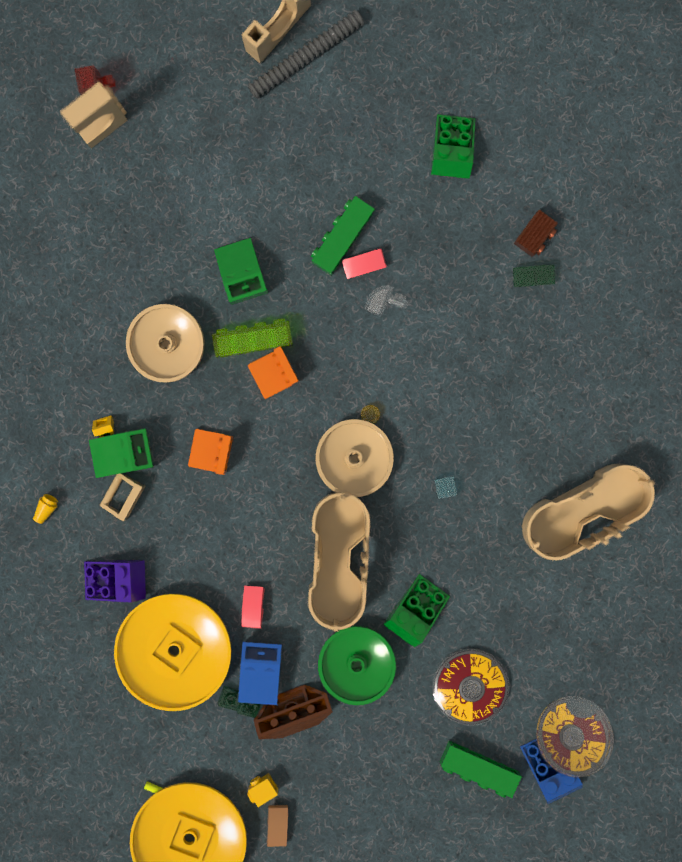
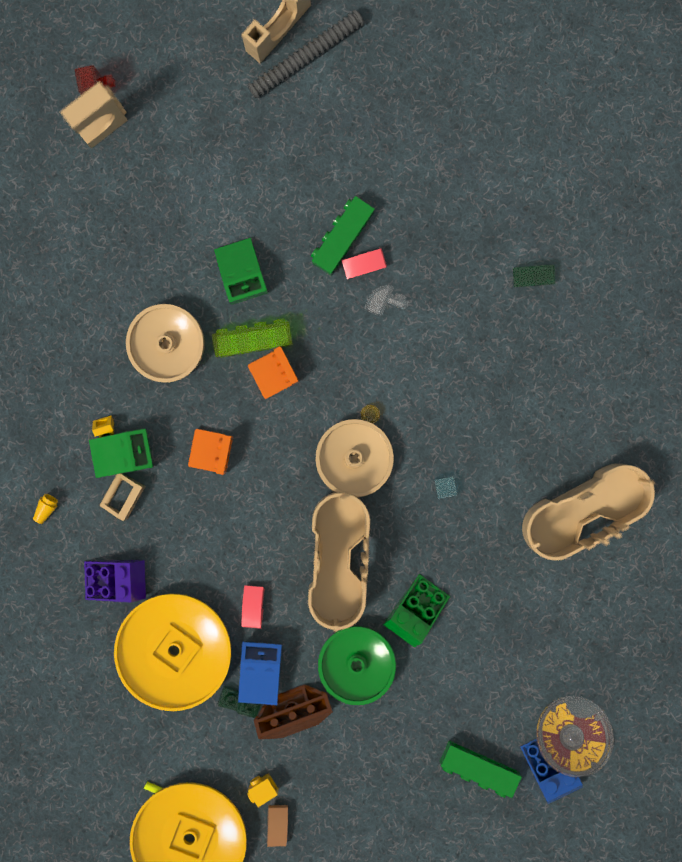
green slope [431,114,475,179] -> none
dish [432,648,510,726] -> none
copper brick [513,210,558,257] -> none

